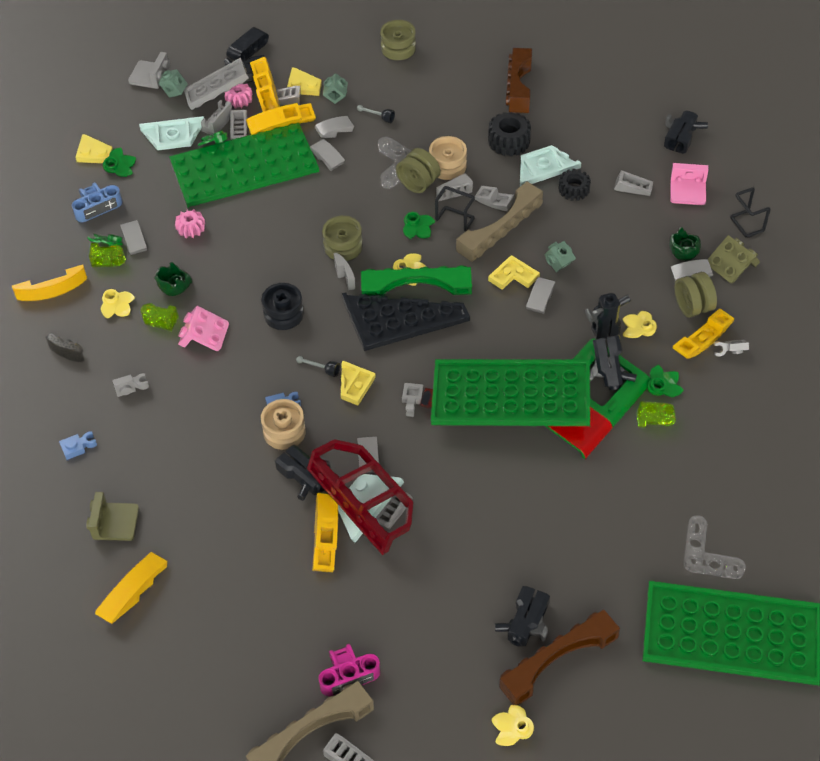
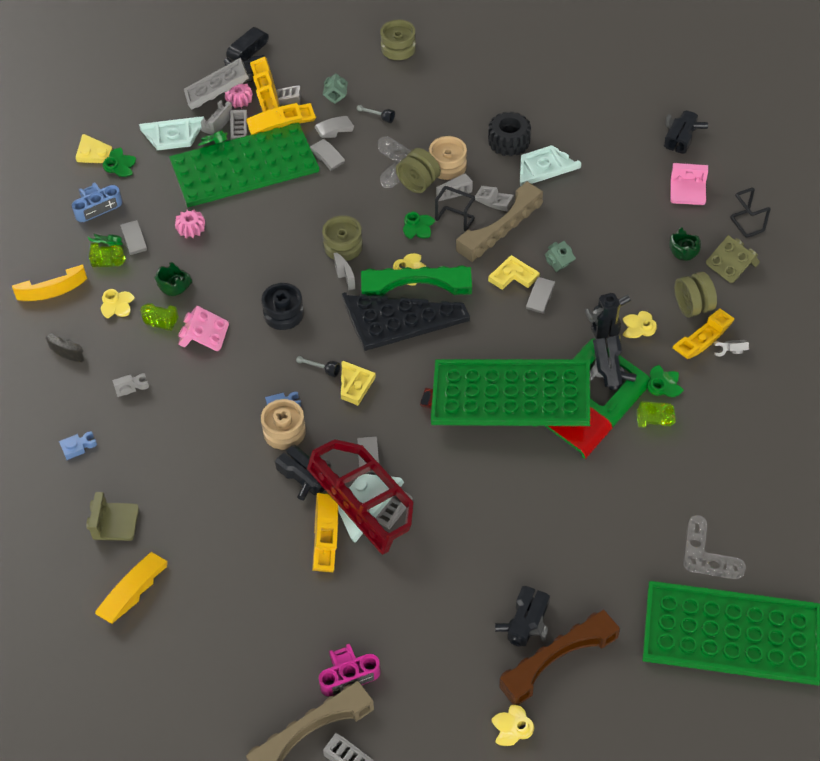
light grey bracket [128,52,170,89] -> none
sand green brick [158,69,188,98] -> none
light yellow wing [287,67,322,96] -> none
light grey plate [402,383,424,417] -> none
reddish brown arch [506,48,532,113] -> none
black tyre [558,169,591,201] -> none
light grey slope [614,170,653,196] -> none
light grey slope [671,259,713,281] -> none

